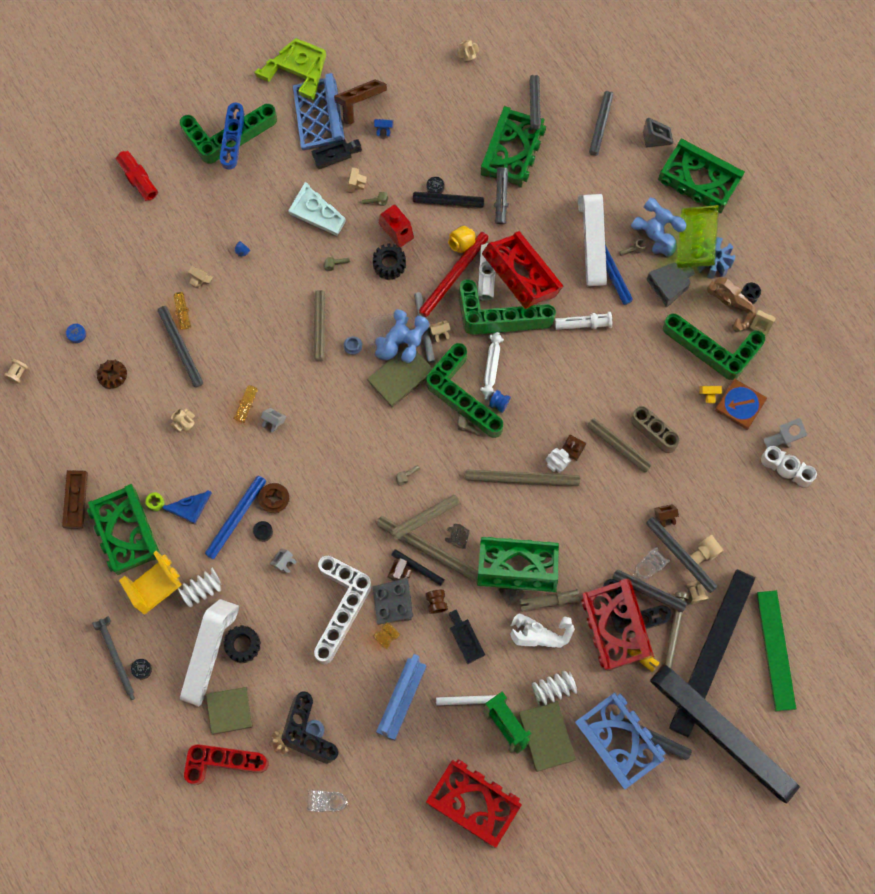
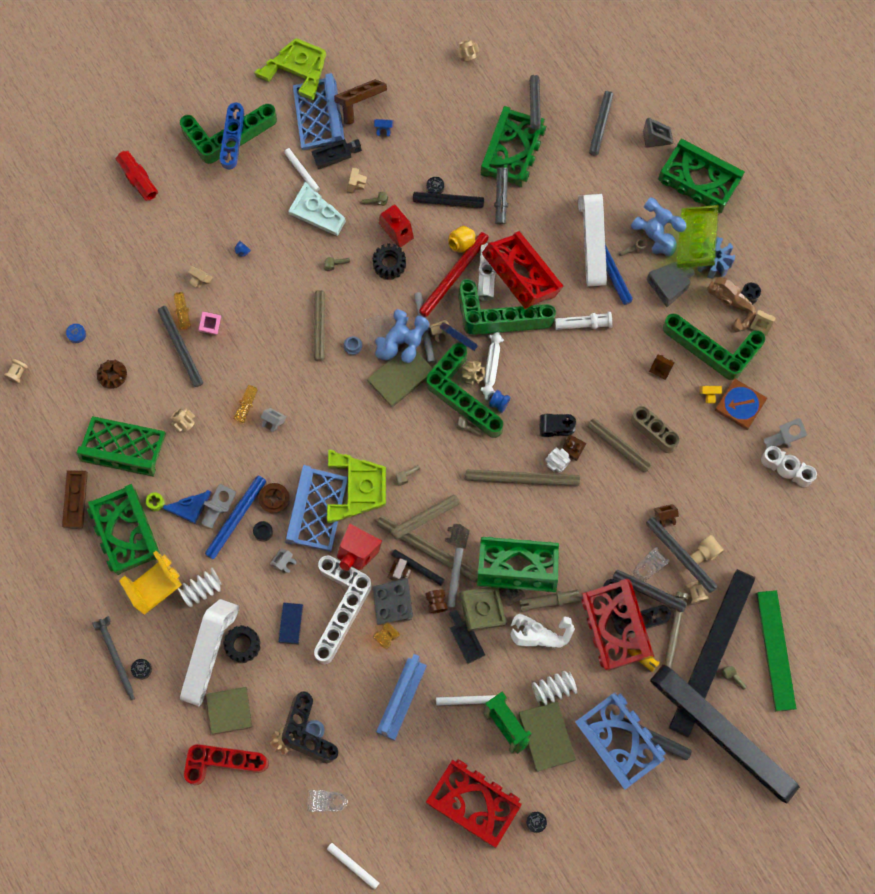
none -> green fence [76,416,166,477]
none -> bright pink brick [198,312,221,335]
none -> light grey bracket [202,484,236,528]
none -> dark blue tile [278,602,303,644]
none -> white bar [284,148,320,192]
none -> medium blue fence [285,465,348,552]
none -> lime wing [327,450,386,523]
none -> white bar [327,843,380,890]
none -> torso [337,524,382,571]
none -> dark blue tile [440,322,478,351]
none -> light grey piece [447,548,463,607]
none -> olive tile [459,587,507,631]
none -> tan gear [462,361,485,384]
none -> black tile [526,812,547,833]
none -> black piece [539,414,576,437]
none -> reddish brown tile [649,354,675,380]
none -> olive hand [721,666,747,690]

